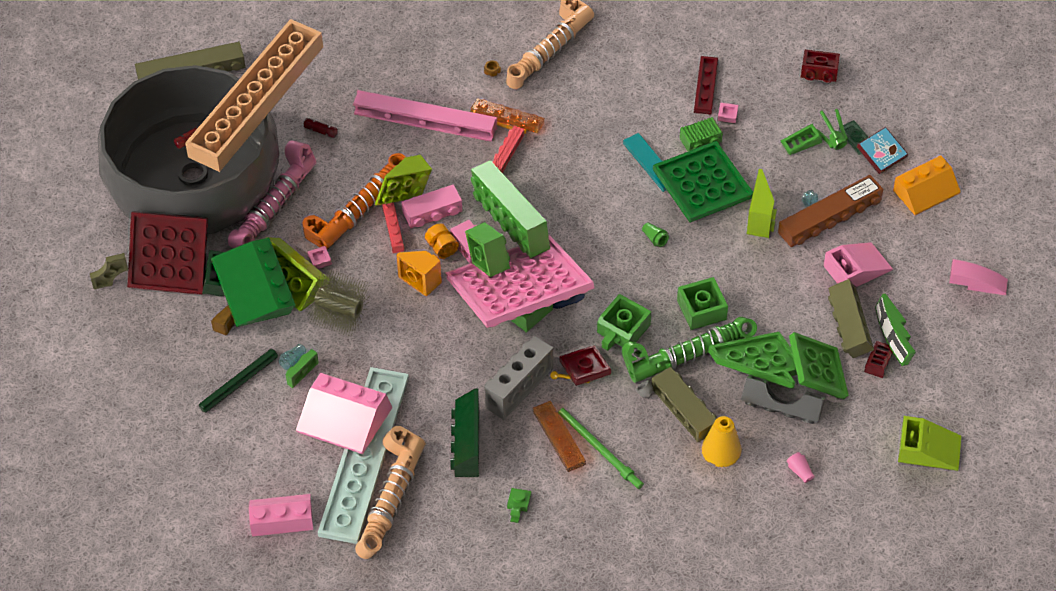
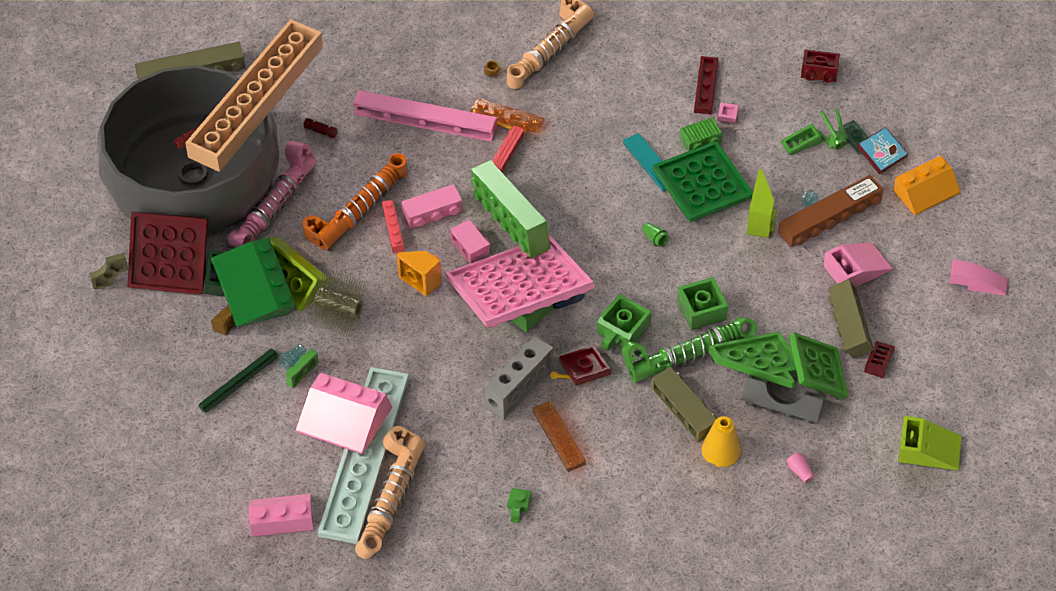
bright pink plate [307,246,332,269] -> none
lime slope [375,155,432,206] -> none
light orange wheel [425,223,459,259] -> none
dark green slope [450,388,480,477] -> none
bright green brick [465,222,510,277] -> none
bright green bar [558,408,644,489] -> none
light grey hinge [636,380,653,398] -> none
slope [875,293,916,366] -> none

